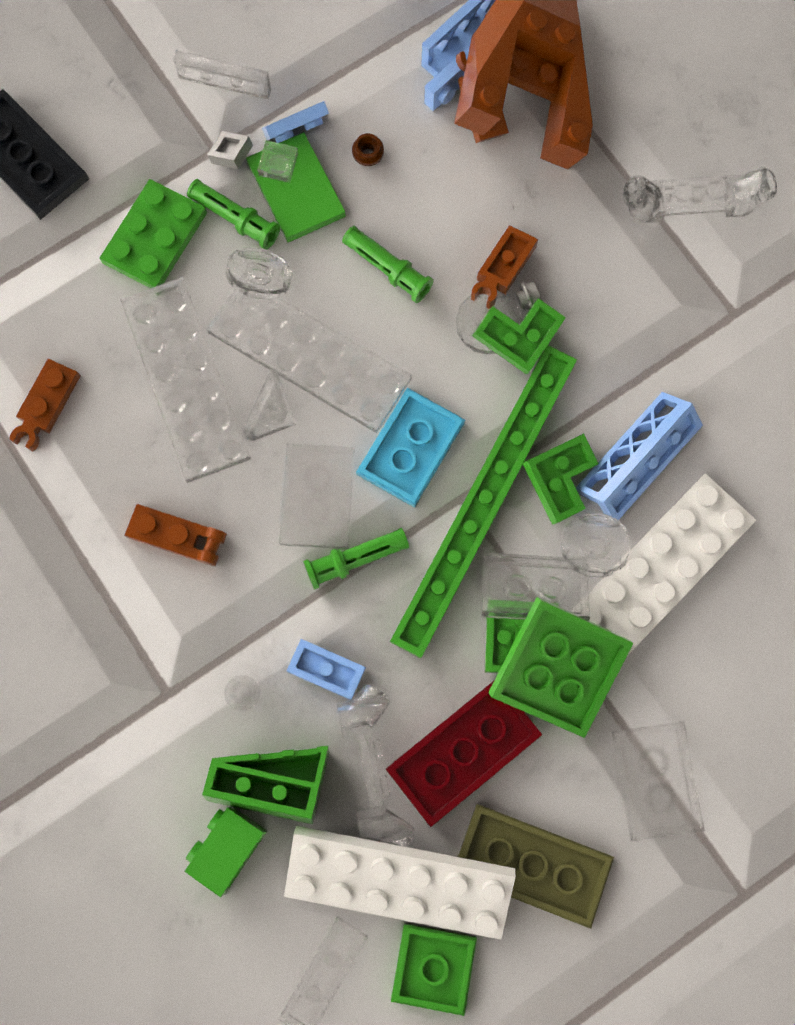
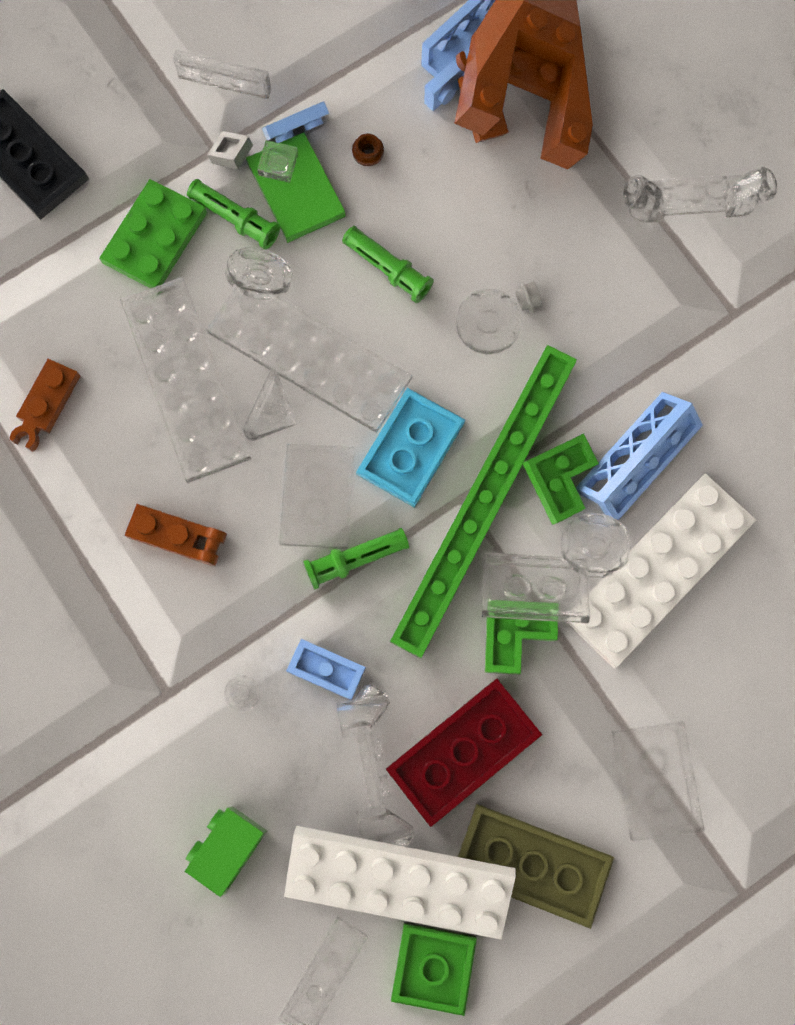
bright green wedge [202,746,329,824] -> none
dark orange plate [471,225,538,309] -> none
bright green plate [472,298,566,374] -> none
bright green plate [488,597,634,738] -> none

